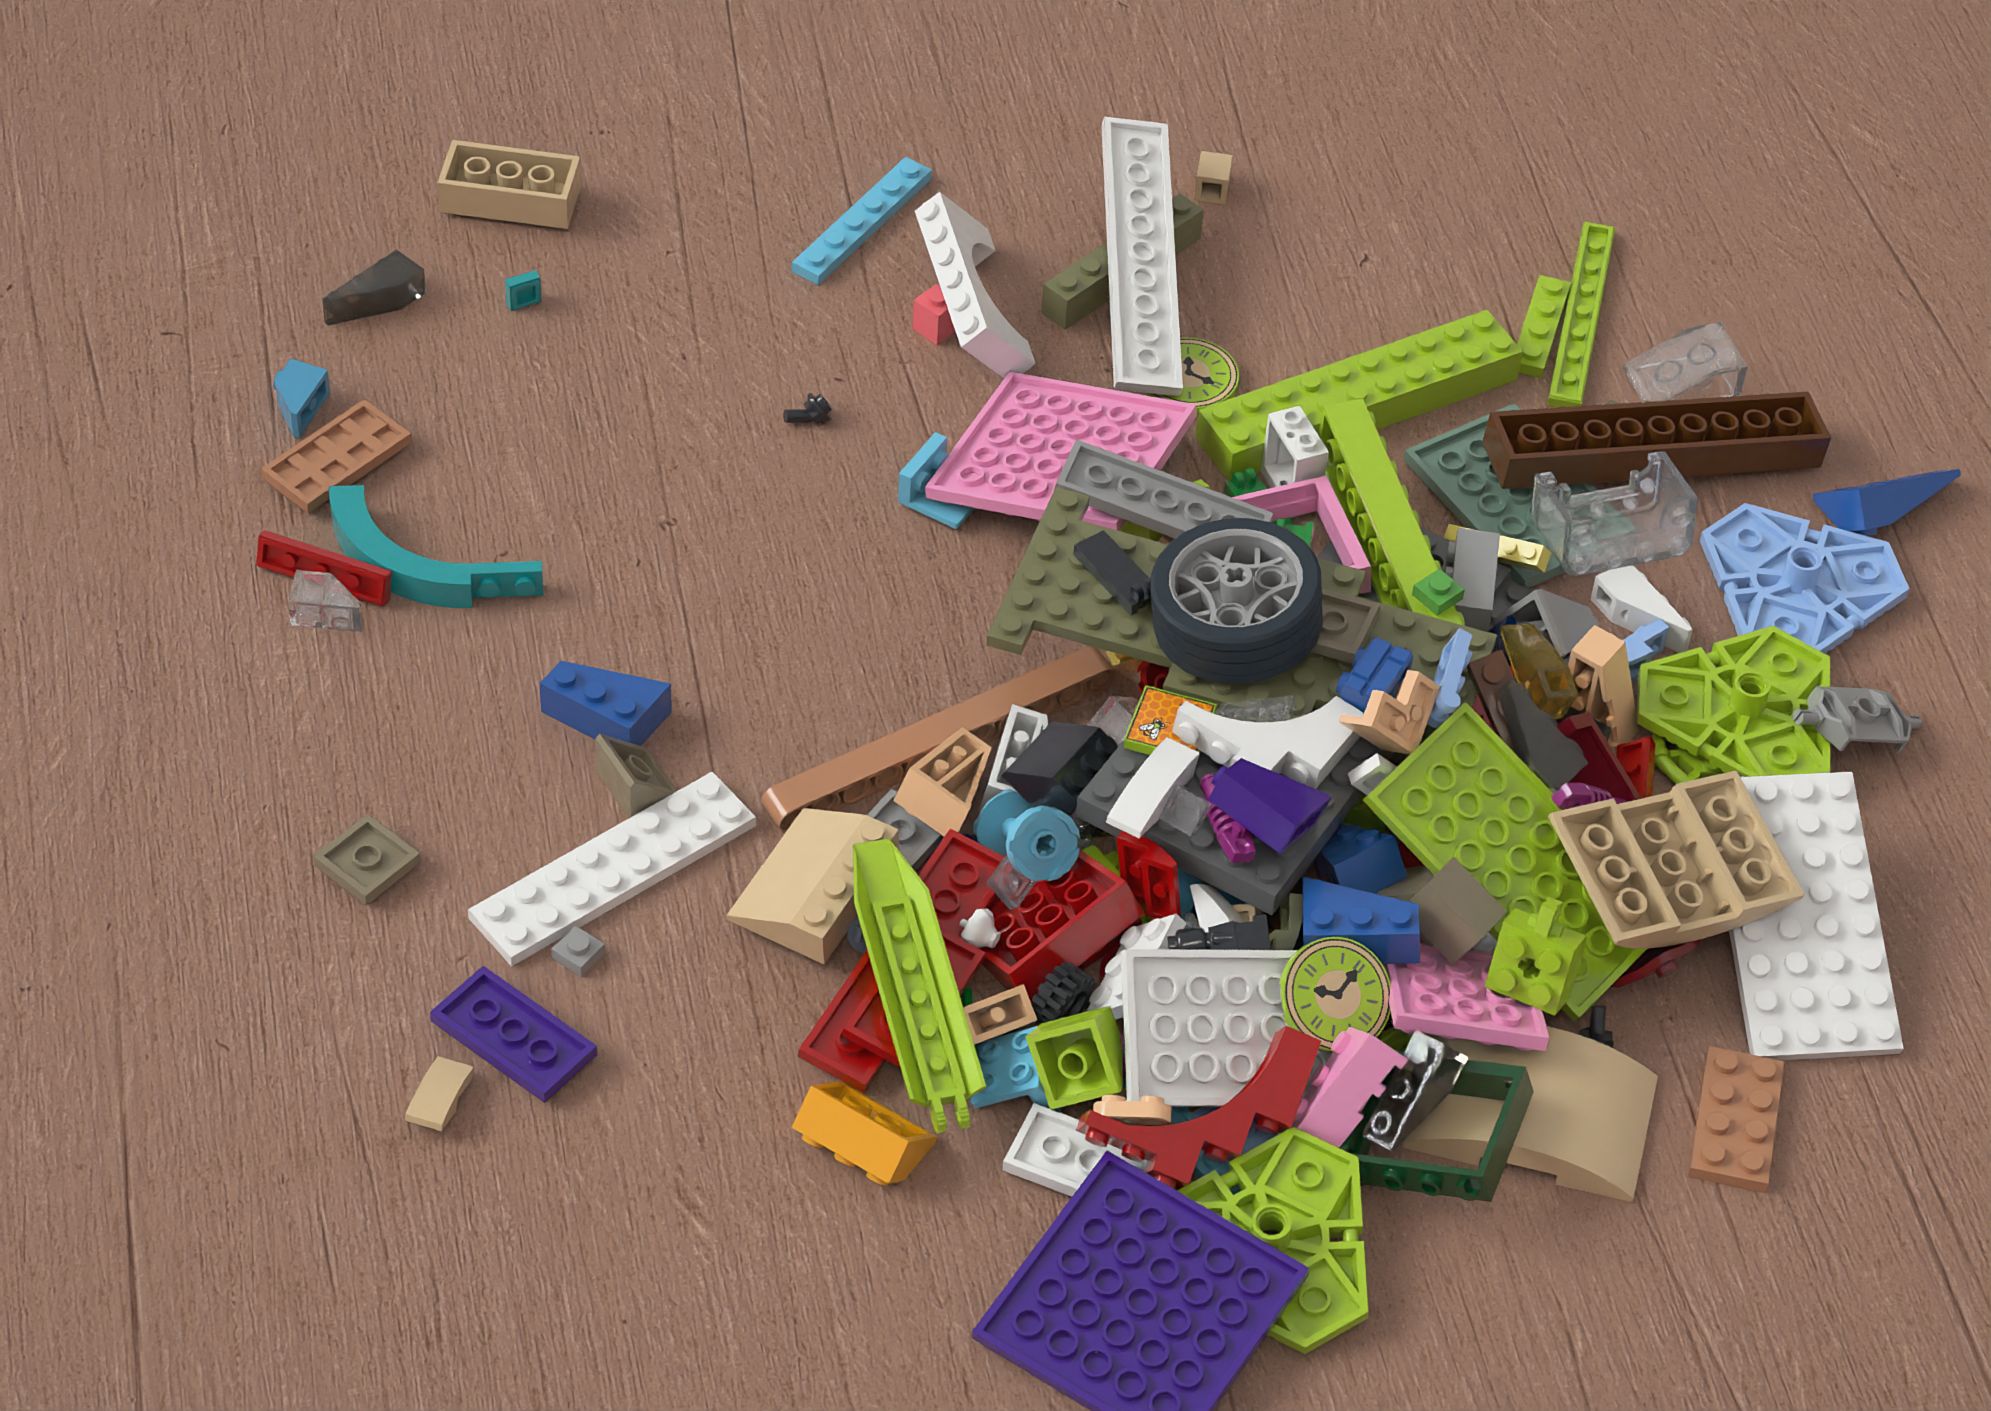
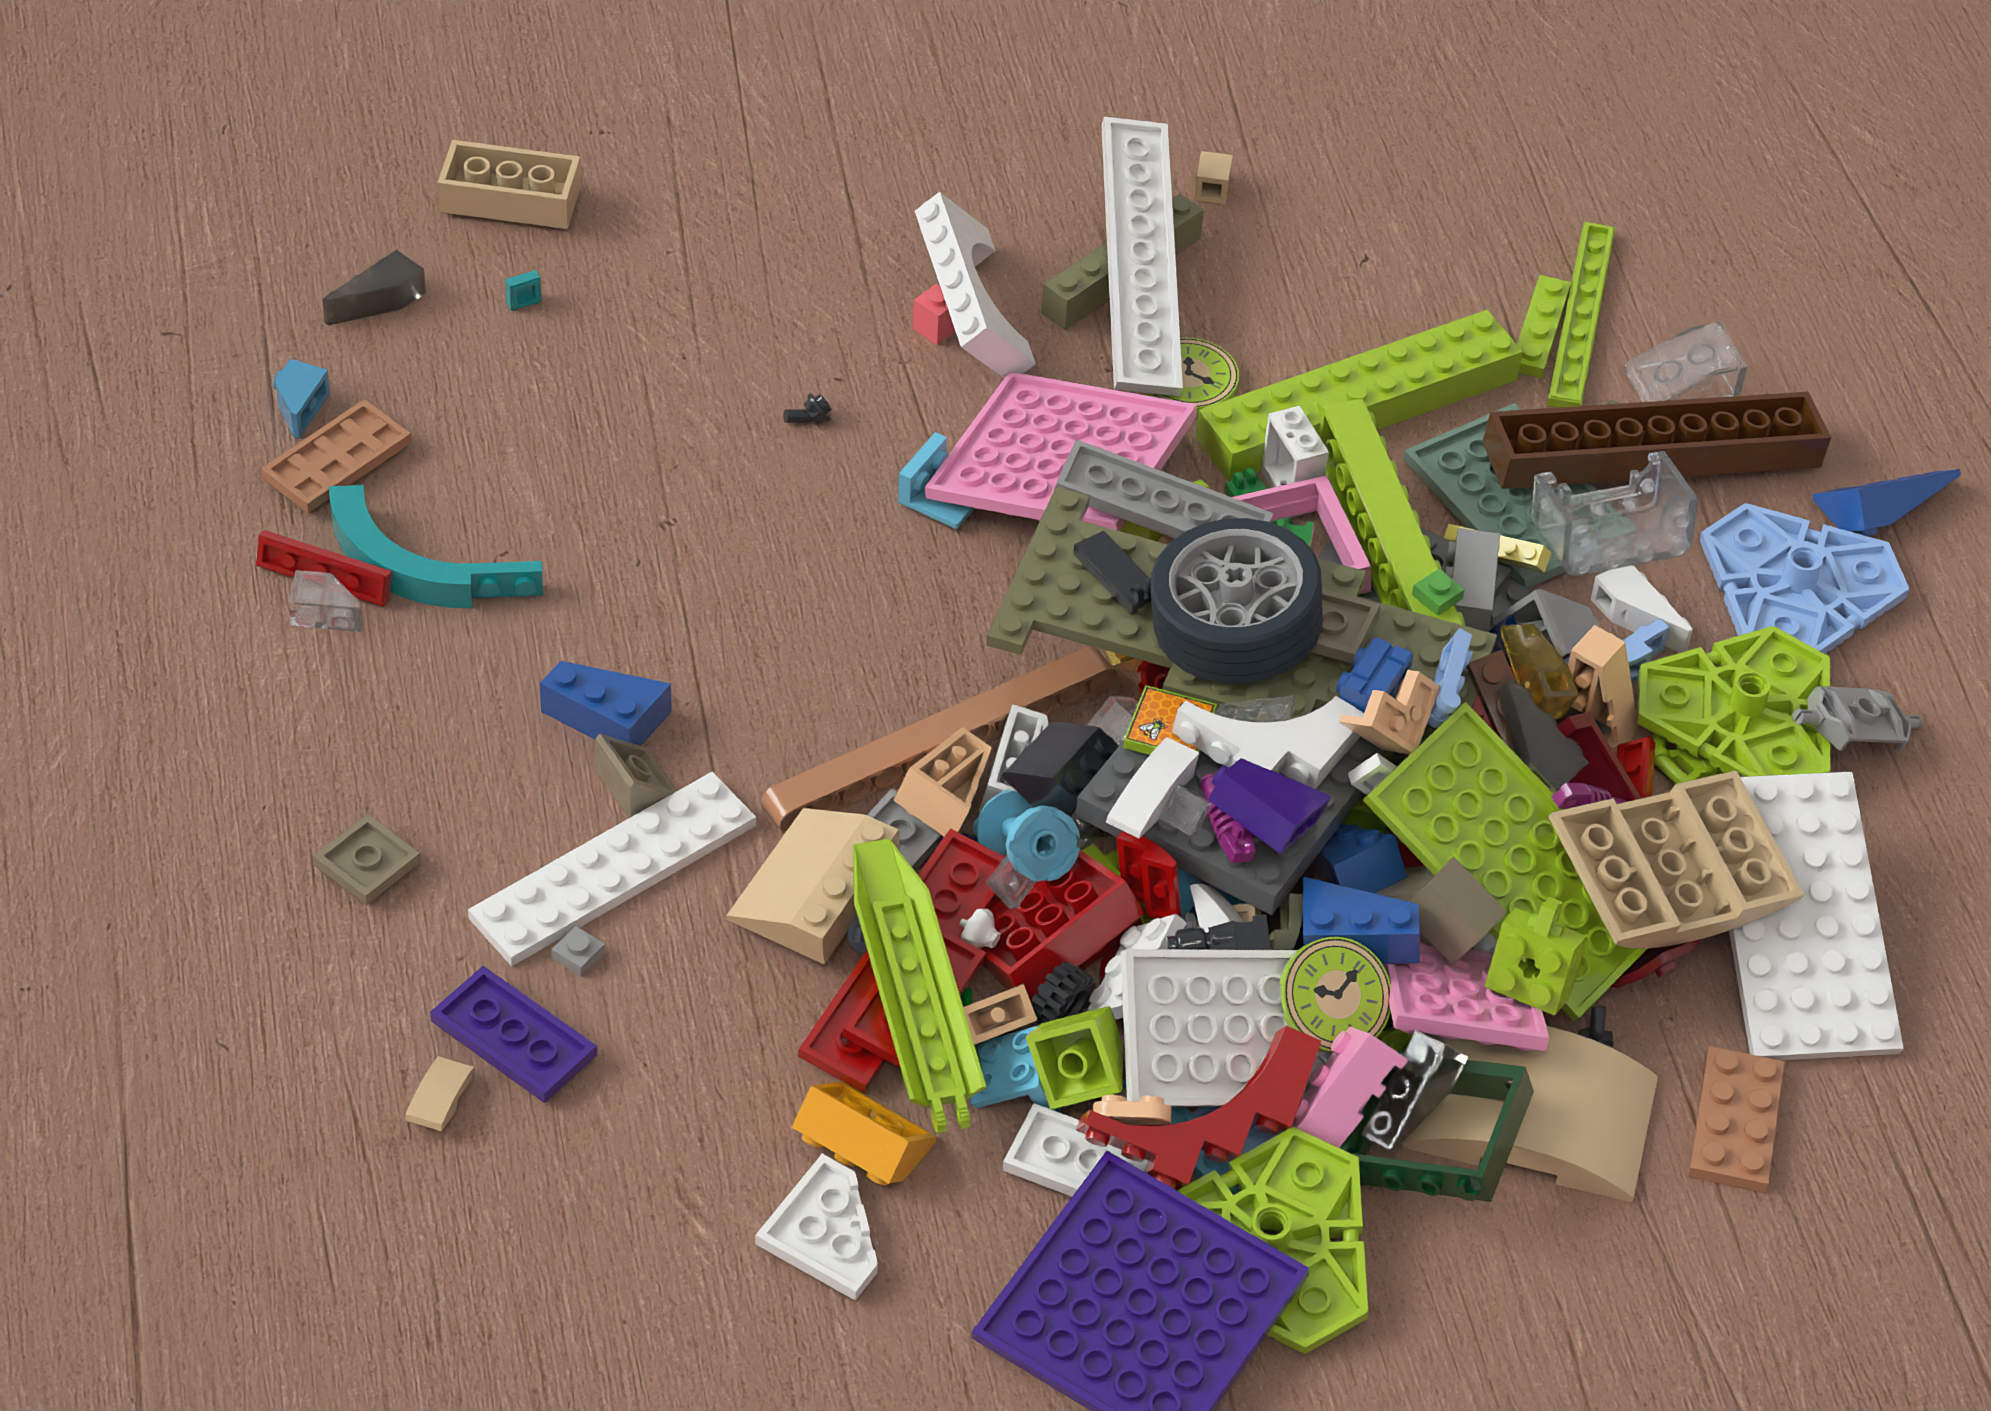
medium azure plate [792,157,932,285] -> none
none -> white plate [755,1154,878,1301]

